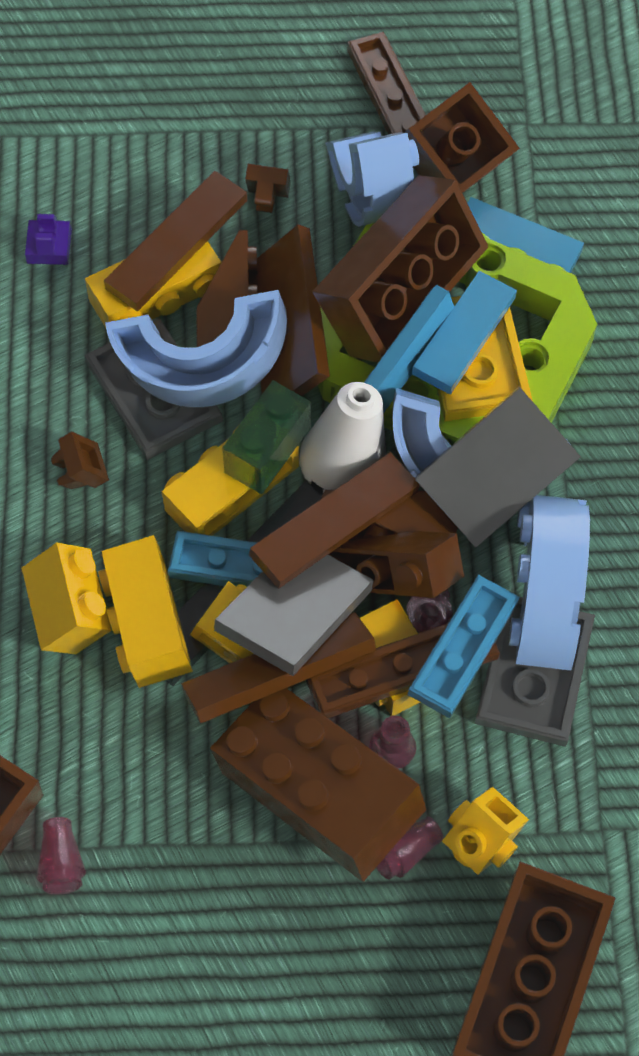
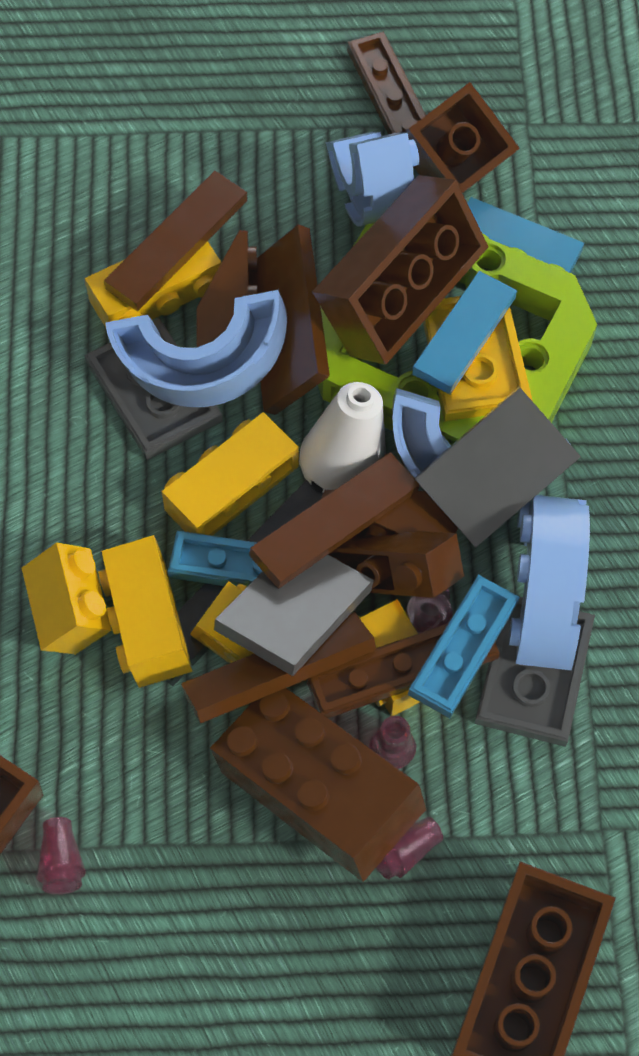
dark purple tile [25,214,72,265] -> none
reddish brown tile [51,431,109,489] -> none
clear green brick [222,380,311,494] -> none
reddish brown tile [245,163,291,213] -> none
dark azure tile [364,285,455,414] -> none
yellow brick [442,787,529,875] -> none

